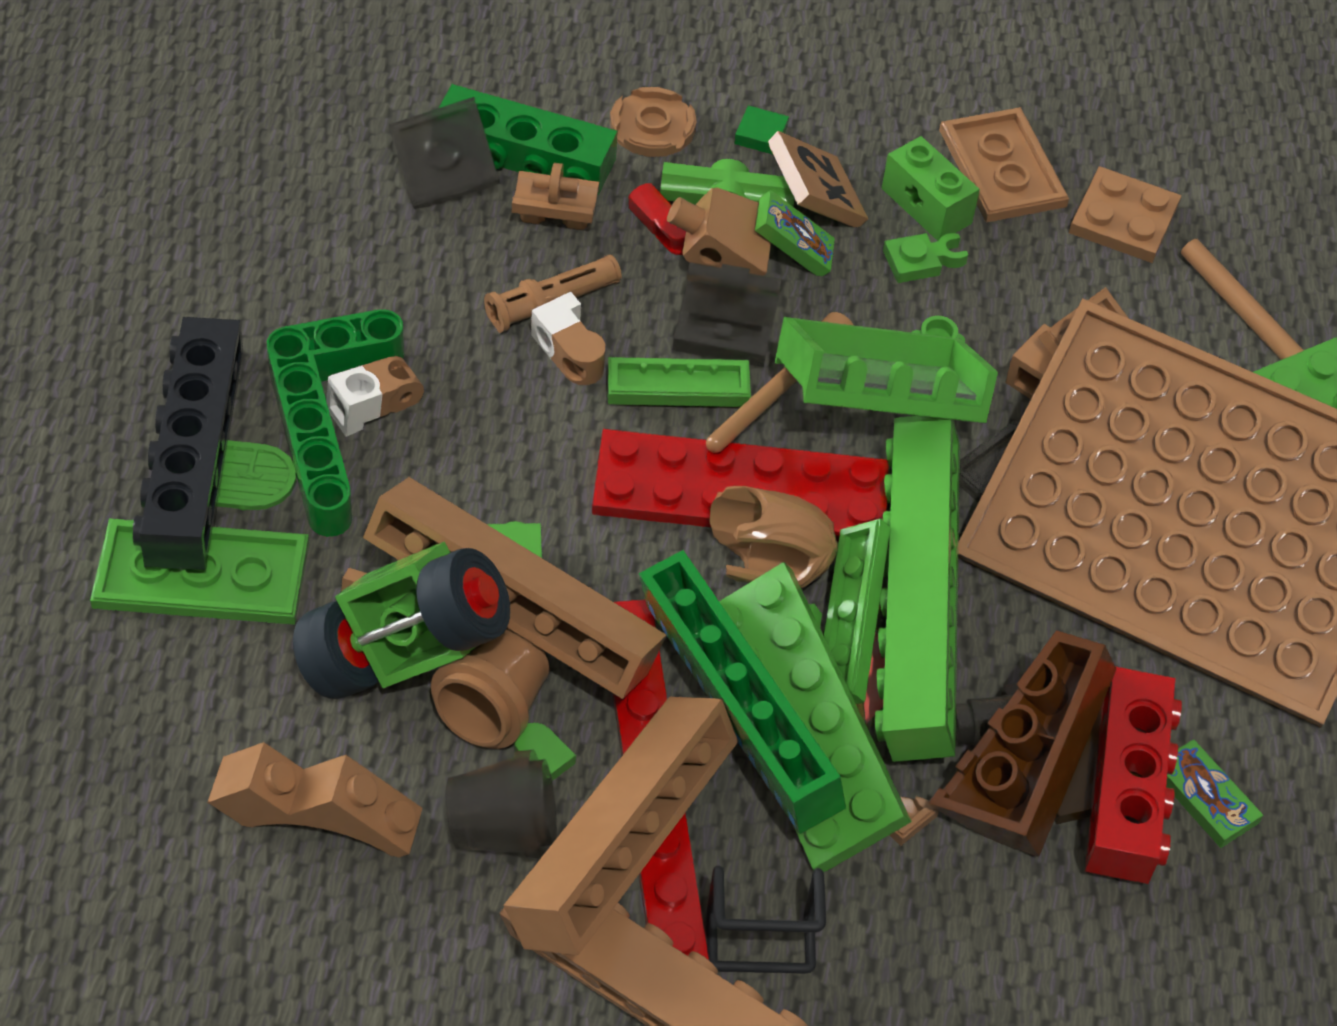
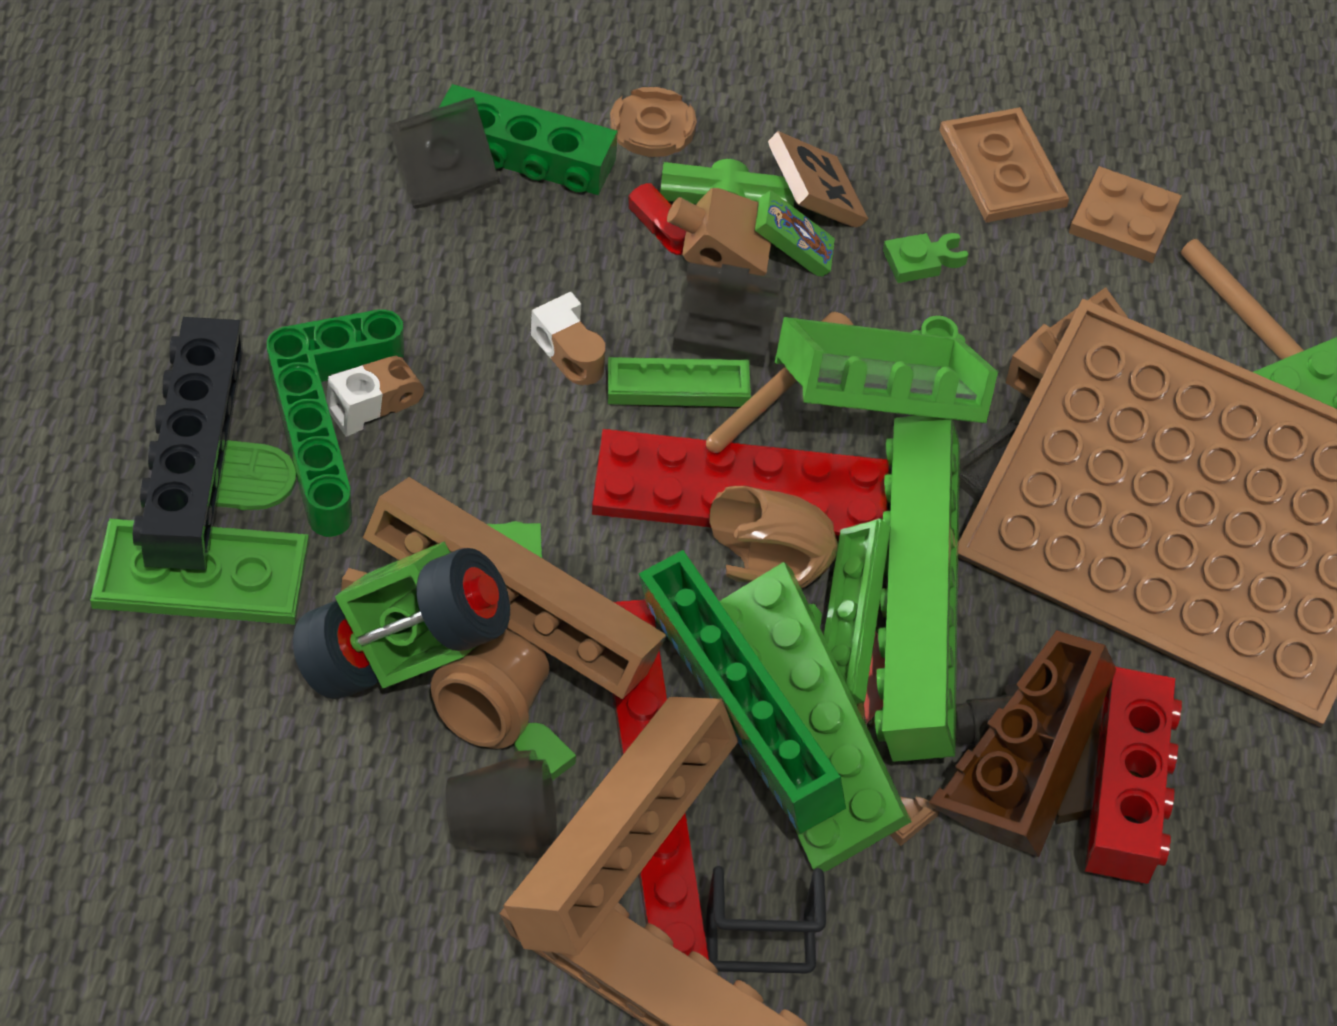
medium nougat arch [207,742,423,857] -> none
medium nougat pin [484,255,622,333] -> none
medium nougat hips [512,163,599,230] -> none
green tile [734,105,789,155] -> none
bright green brick [881,136,980,241] -> none
tile [1166,739,1263,848] -> none

